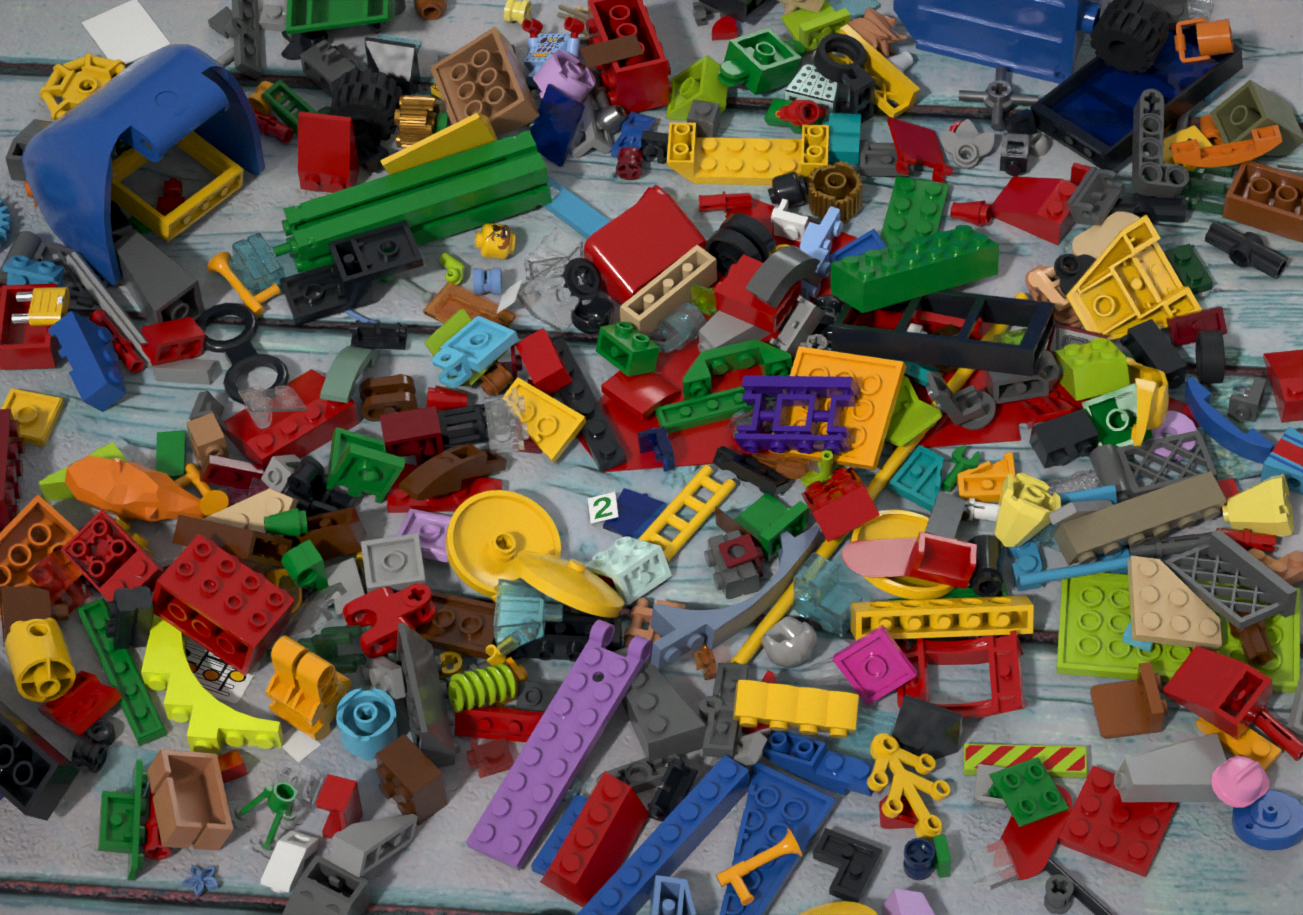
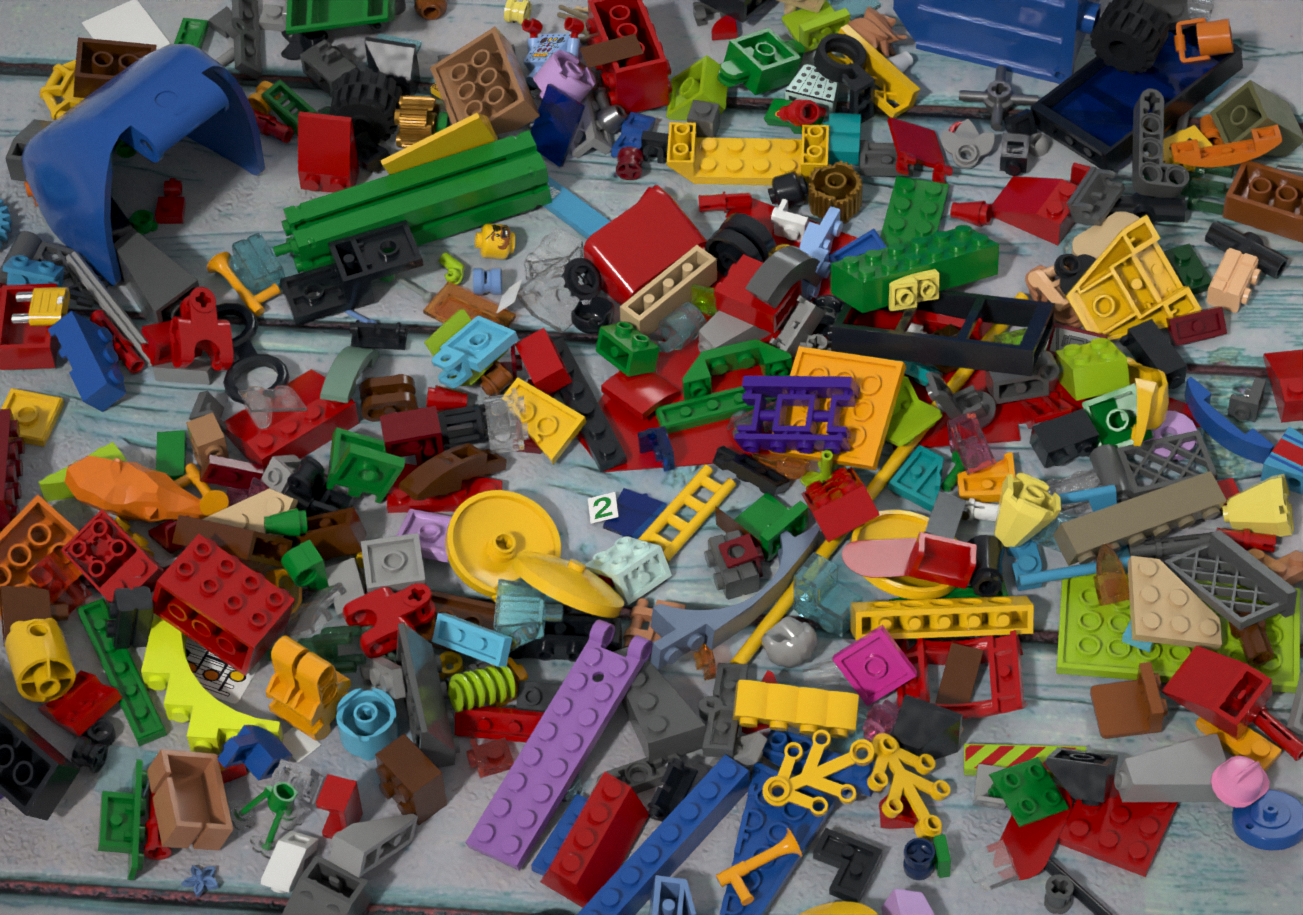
yellow window [111,131,244,242] -> none
light grey tile [1049,500,1112,525] -> none
black tyre [1195,330,1225,384] -> none
none -> reddish brown slope [73,37,157,98]
none -> dark red bracket [148,515,189,554]
none -> red piece [170,287,233,371]
none -> green plate [174,18,209,49]
none -> blue brick [217,725,292,781]
none -> medium azure plate [432,613,512,667]
none -> yellow plant [762,730,875,817]
none -> clear pink piece [862,699,900,742]
none -> light yellow slope [889,269,940,311]
none -> reddish brown sticker [935,643,983,704]
none -> clear pink slope [947,411,996,475]
none -> black slope [1045,747,1118,806]
none -> clear orange plate [1093,544,1130,606]
none -> light nougat brick [1206,248,1261,313]

